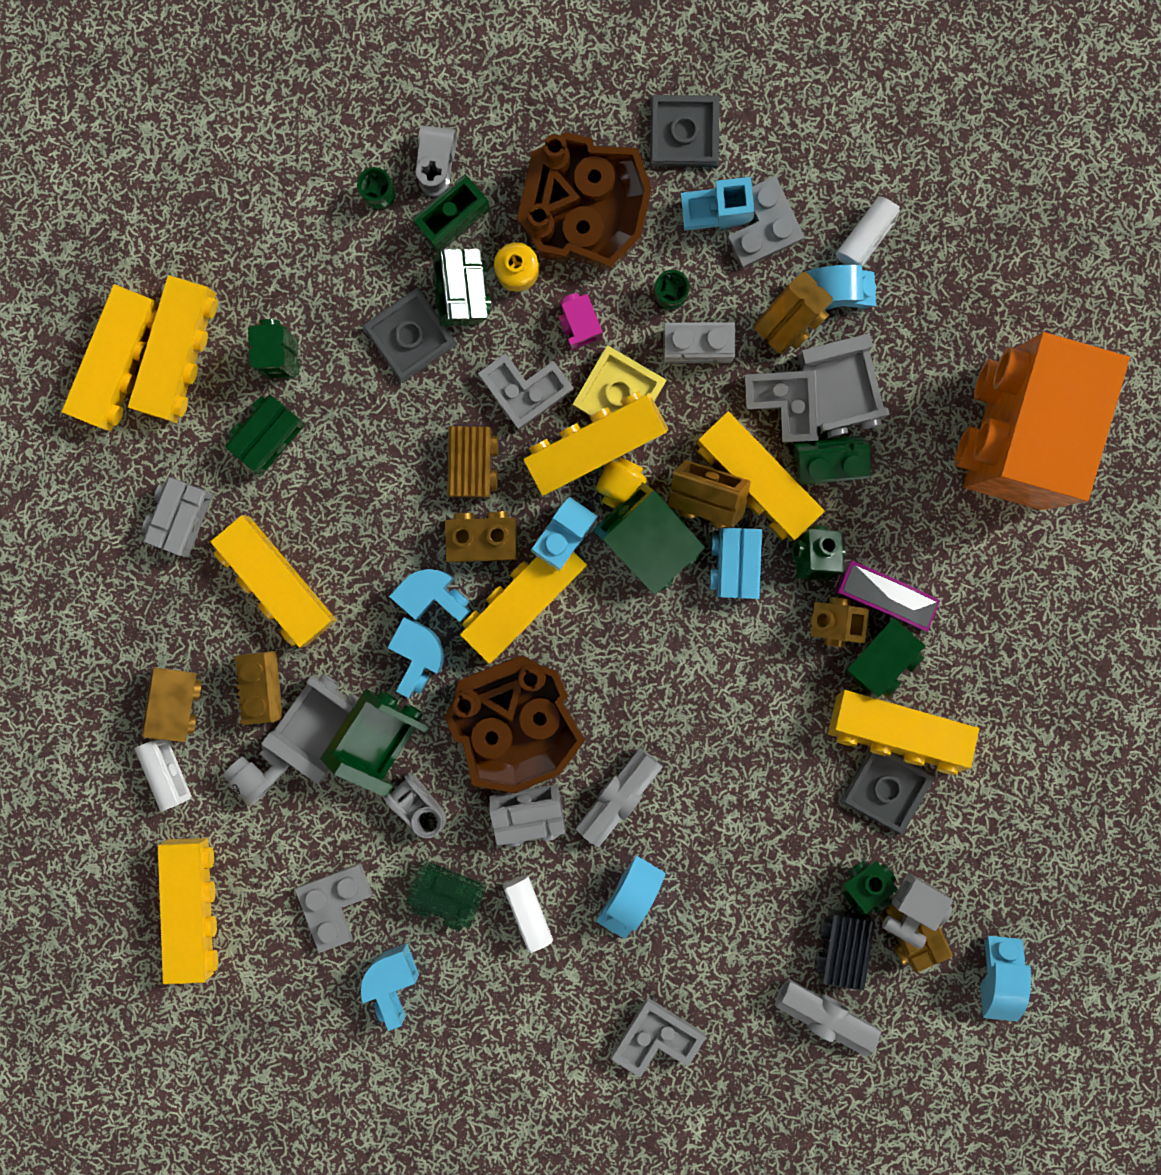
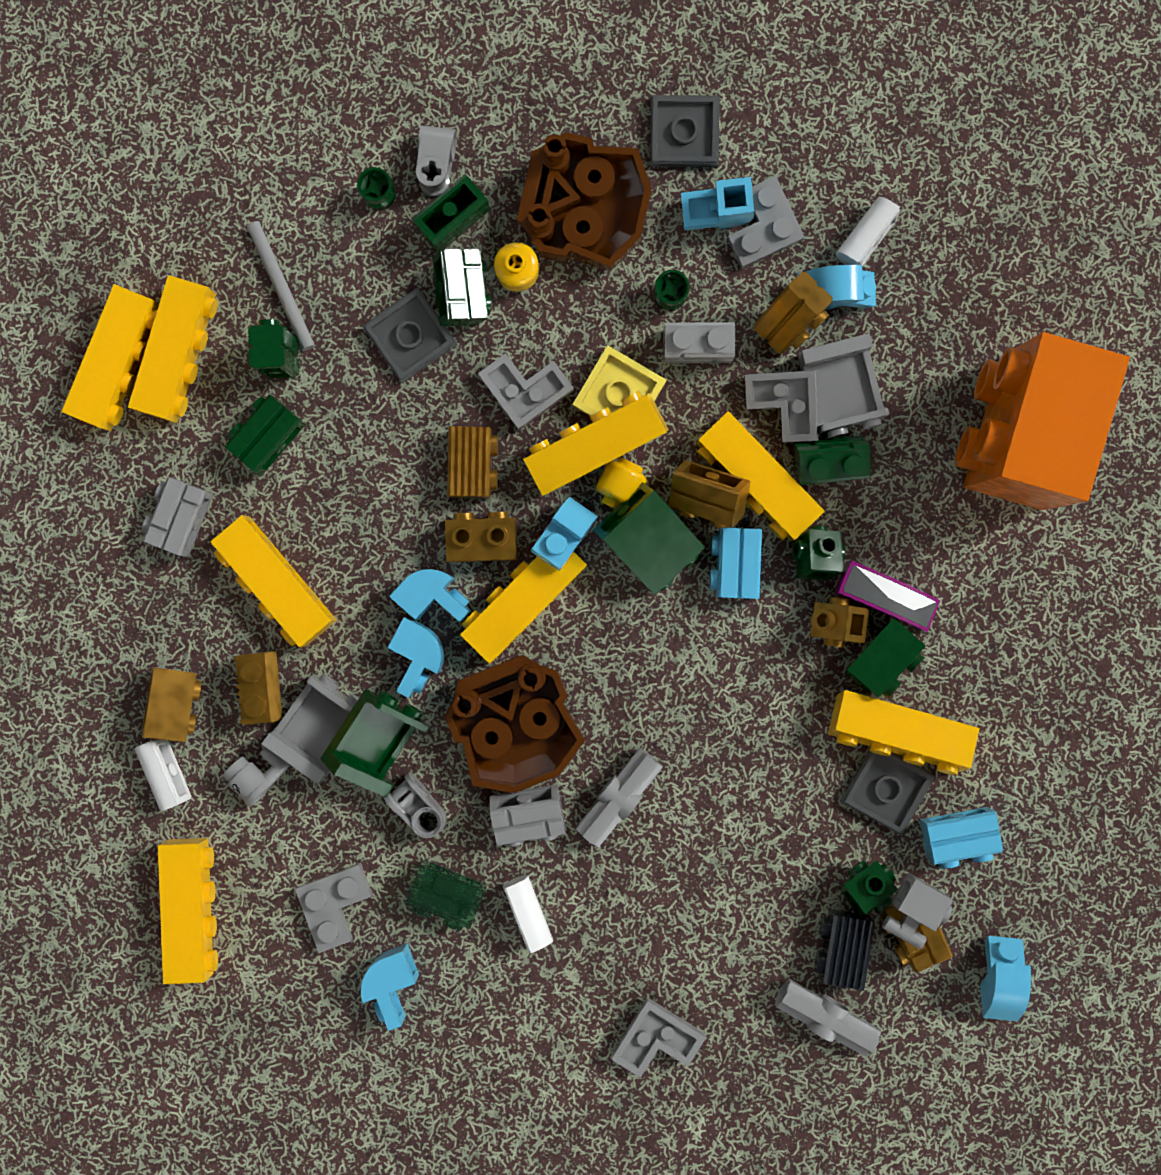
dark pink brick [558,293,603,351] -> none
medium azure brick [596,856,666,939] -> none
none -> light grey bar [247,221,315,351]
none -> medium azure brick [920,807,1003,869]

